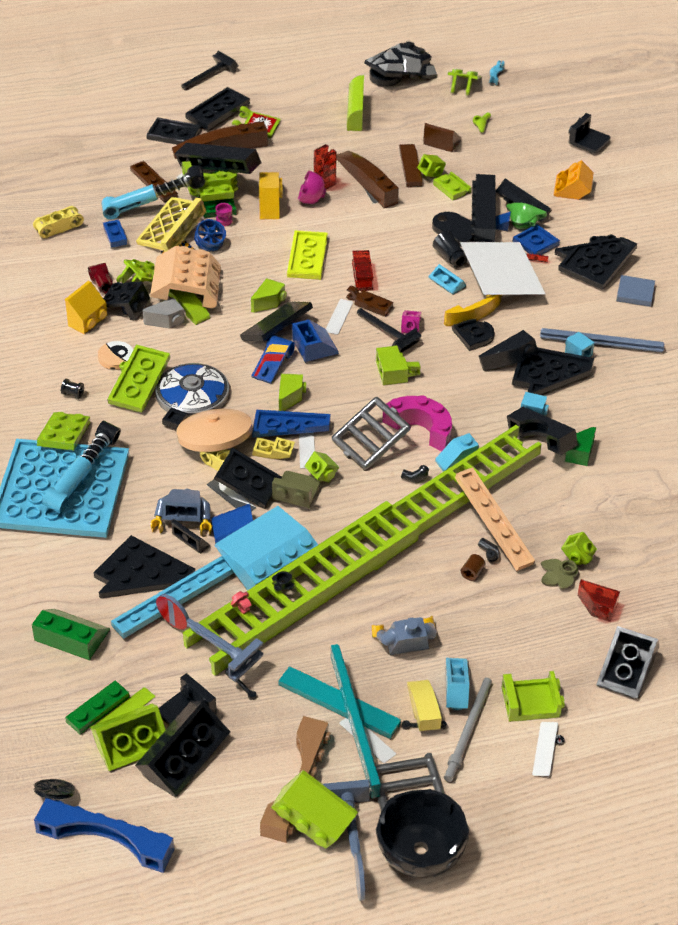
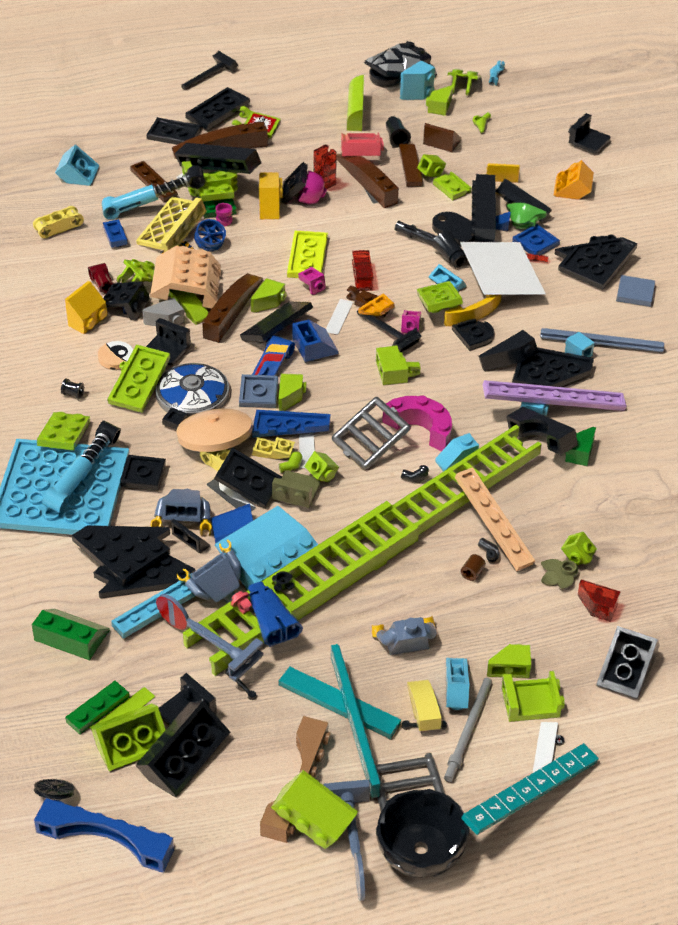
white sticker [339,718,396,763] -> none
none -> medium azure slope [55,144,99,186]
none -> black wing [72,525,170,585]
none -> black plate [120,455,166,491]
none -> black bracket [146,318,191,366]
none -> sand blue torso [177,540,241,603]
none -> reddish brown slope [202,273,263,343]
none -> sand blue tile [239,374,278,408]
none -> blue piece [248,582,303,647]
none -> lime arm [279,452,303,473]
none -> black plate [281,162,308,204]
none -> dark pink bracket [298,267,326,295]
none -> coral window [341,133,384,156]
none -> light orange tile [358,293,395,316]
none -> black plant [386,116,411,148]
none -> black pin [395,221,436,245]
none -> medium azure slope [400,61,435,100]
none -> lime plate [417,281,463,313]
none -> lime slope [426,86,453,116]
none -> teal tile [461,743,599,835]
none -> lavender tile [482,380,627,411]
none -> yellow panel [486,163,520,183]
none -> lime slope [487,644,531,678]

